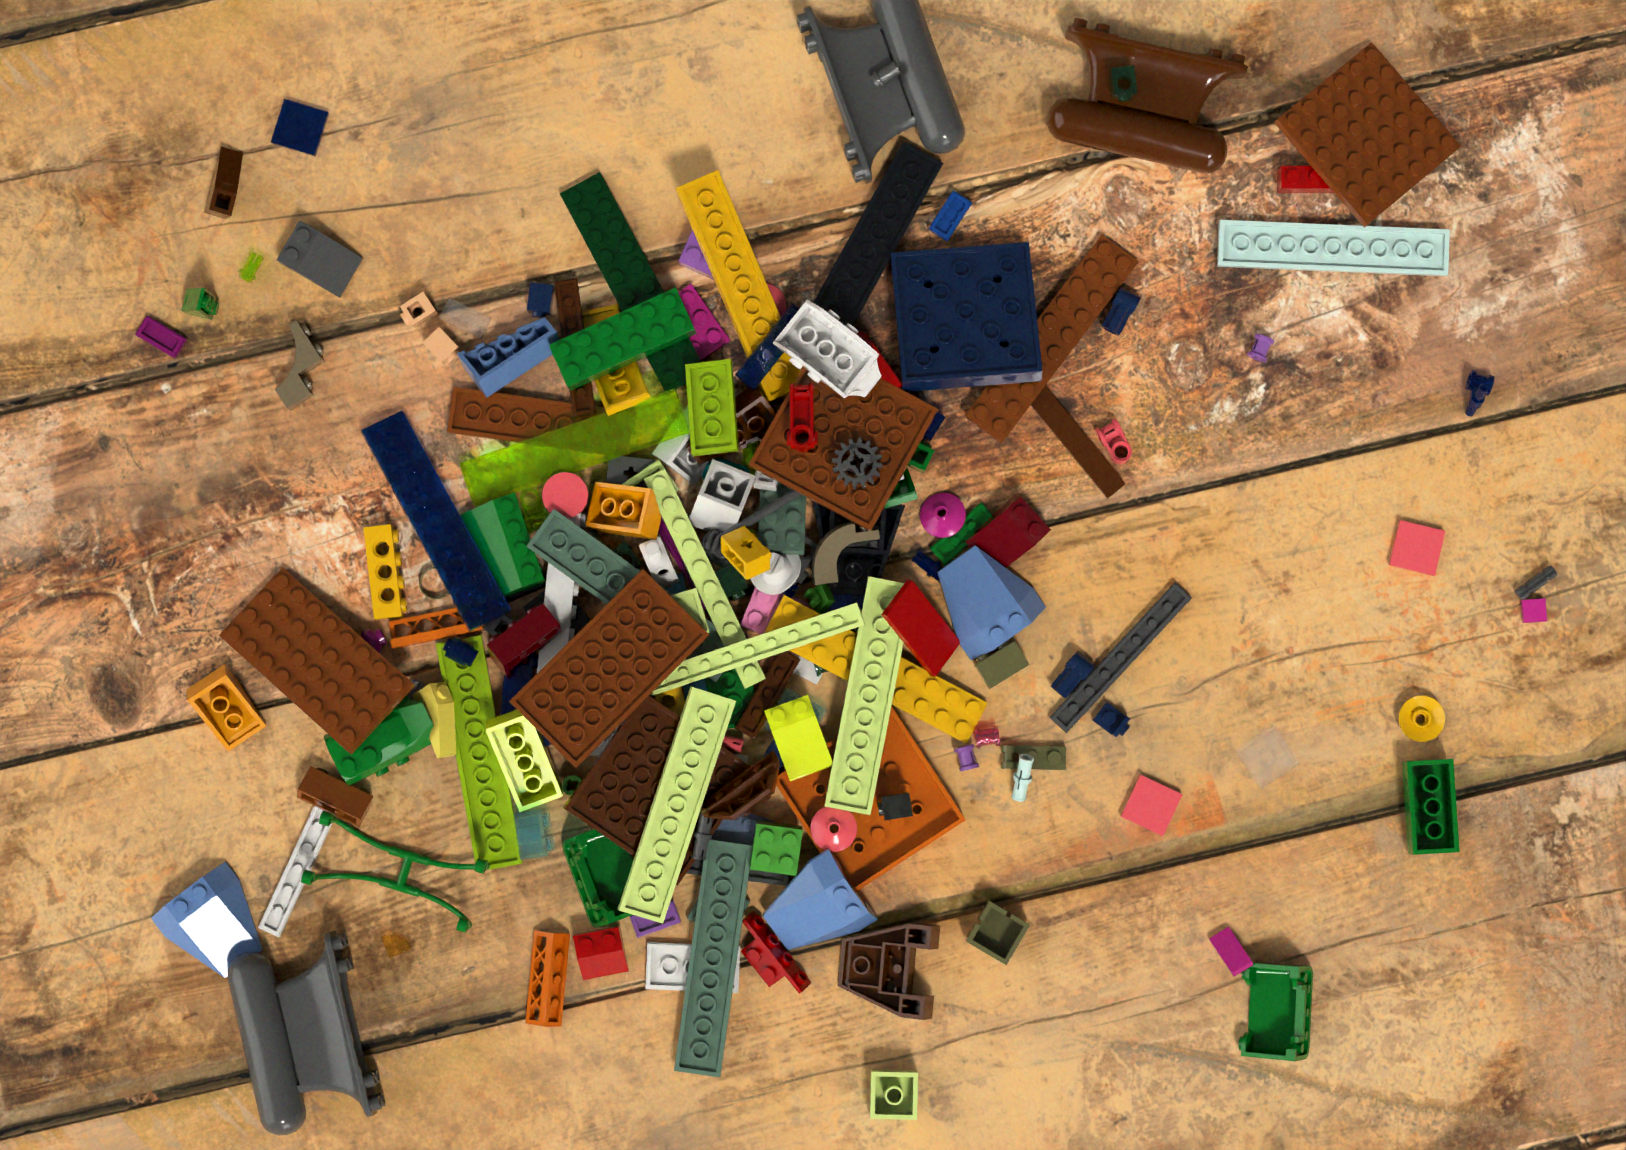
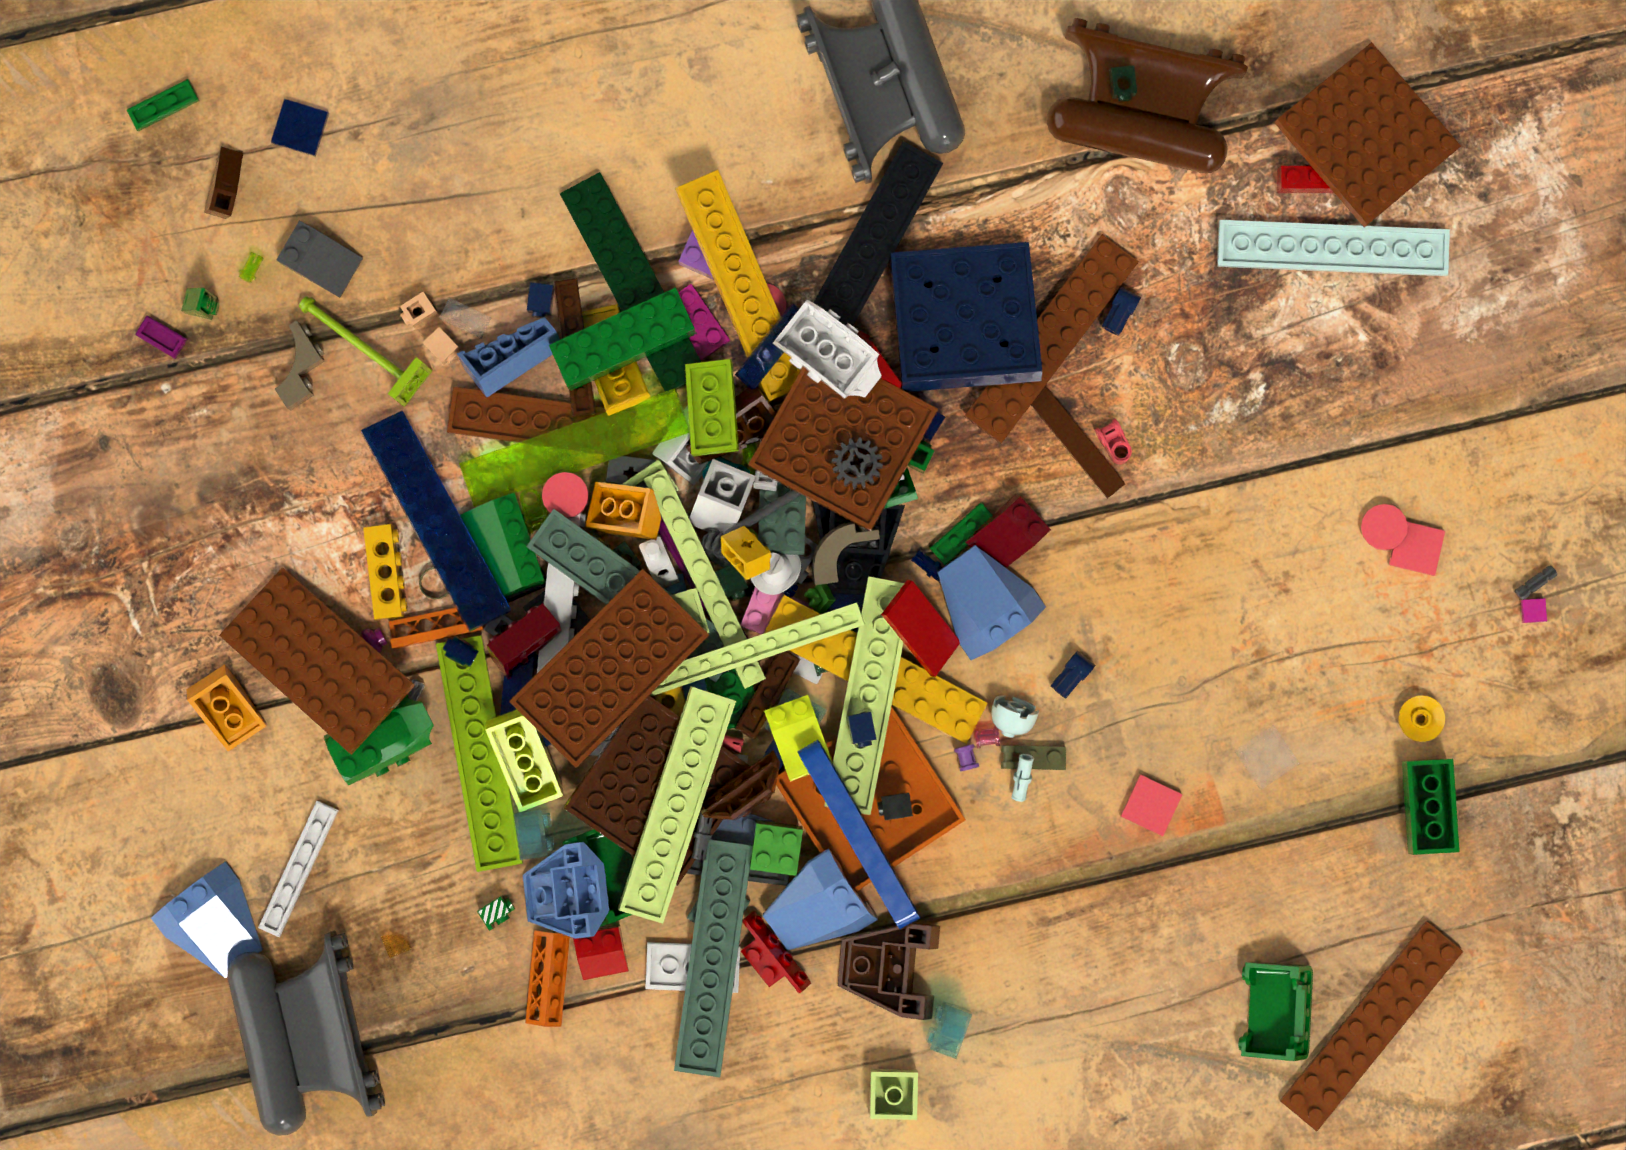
dark orange brick [297,766,373,827] -> none
green bar [301,811,490,933] -> none
light yellow slope [412,681,456,758] -> none
bright green bush [562,775,582,795] -> none
medium lavender tile [630,900,681,938] -> none
red piece [787,382,818,452] -> none
coral dish [810,807,857,852] -> none
dark pink dish [920,493,966,538] -> none
blue plate [928,190,972,242] -> none
olive piece [965,900,1030,965] -> none
olive brick [974,640,1030,689] -> none
dark grey tile [1049,583,1192,733] -> none
dark blue bracket [1092,702,1130,737] -> none
dark pink tile [1209,927,1253,977] -> none
medium lavender bush [1247,333,1274,363] -> none
clear blue piece [1465,369,1495,417] -> none
none -> green tile [127,79,199,131]
none -> lime tile [299,296,432,407]
none -> green brick [477,895,515,931]
none -> medium blue wedge [523,842,609,939]
none -> blue beam [797,740,920,929]
none -> dark blue brick [847,711,877,748]
none -> clear light blue brick [926,1001,972,1059]
none -> light aqua cylinder [991,695,1039,738]
none -> dark orange plate [1280,921,1464,1132]
none -> coral tile [1361,504,1408,551]

